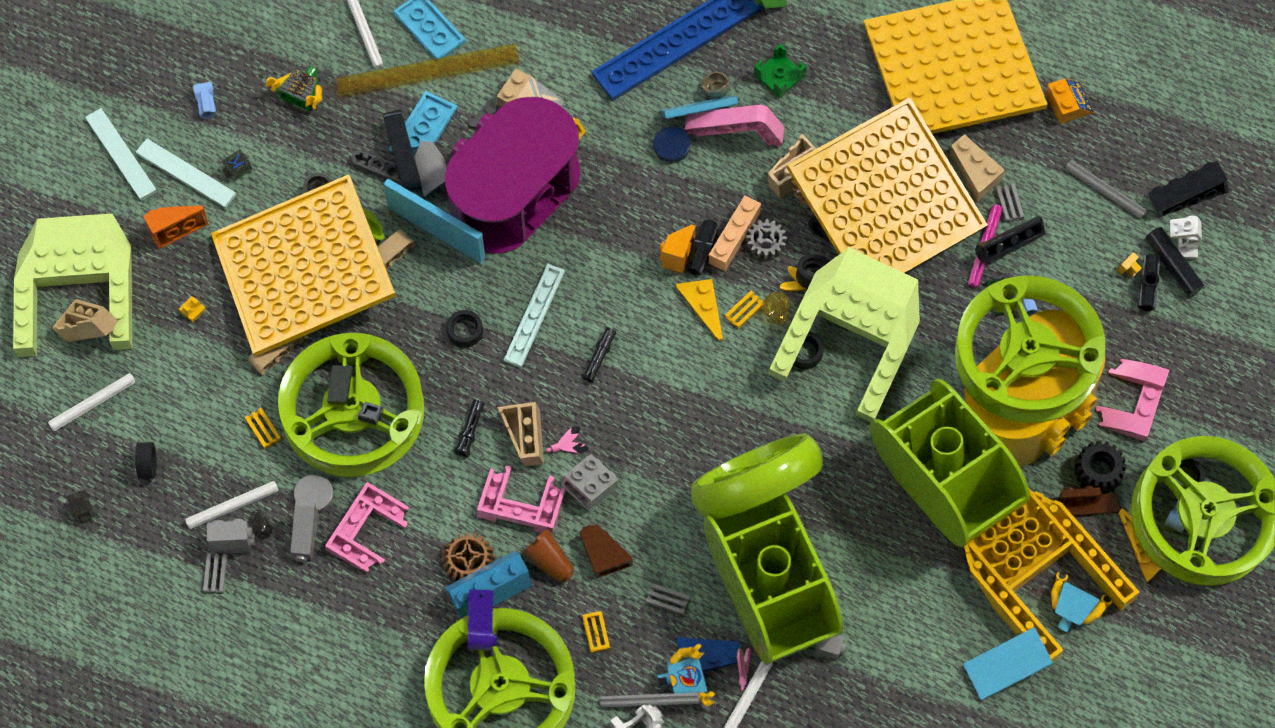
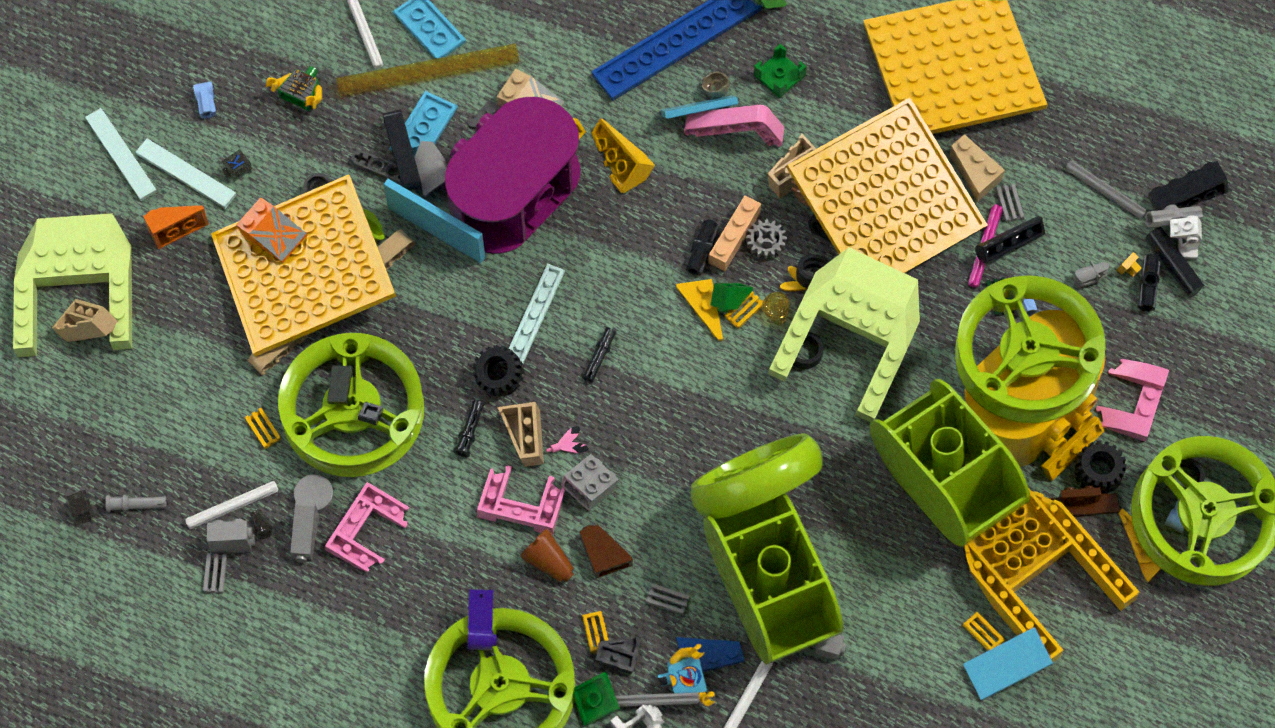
white axle [48,373,135,431] -> none
black tyre [135,442,157,479] -> none
yellow tile [179,296,206,322] -> none
medium nougat gear [441,532,495,581] -> none
dark azure slope [445,551,532,619] -> none
black tyre [447,310,483,348] -> none
dark blue tile [653,127,690,162] -> none
light orange slope [659,225,695,273] -> none
bright pink piece [737,648,751,691] -> none
light orange slope [1046,78,1094,124] -> none
medium azure torso [1051,572,1113,632] -> none
none -> light grey pin [106,495,167,513]
none -> orange slope [236,197,307,263]
none -> black tyre [473,345,524,396]
none -> green tile [573,672,620,726]
none -> yellow wedge [591,118,655,193]
none -> black wing [593,636,642,674]
none -> green slope [710,283,753,313]
none -> yellow tile [962,612,1005,651]
none -> yellow tile [1042,416,1104,481]
none -> light grey arm [1073,261,1109,288]
none -> light grey piece [1145,204,1203,228]

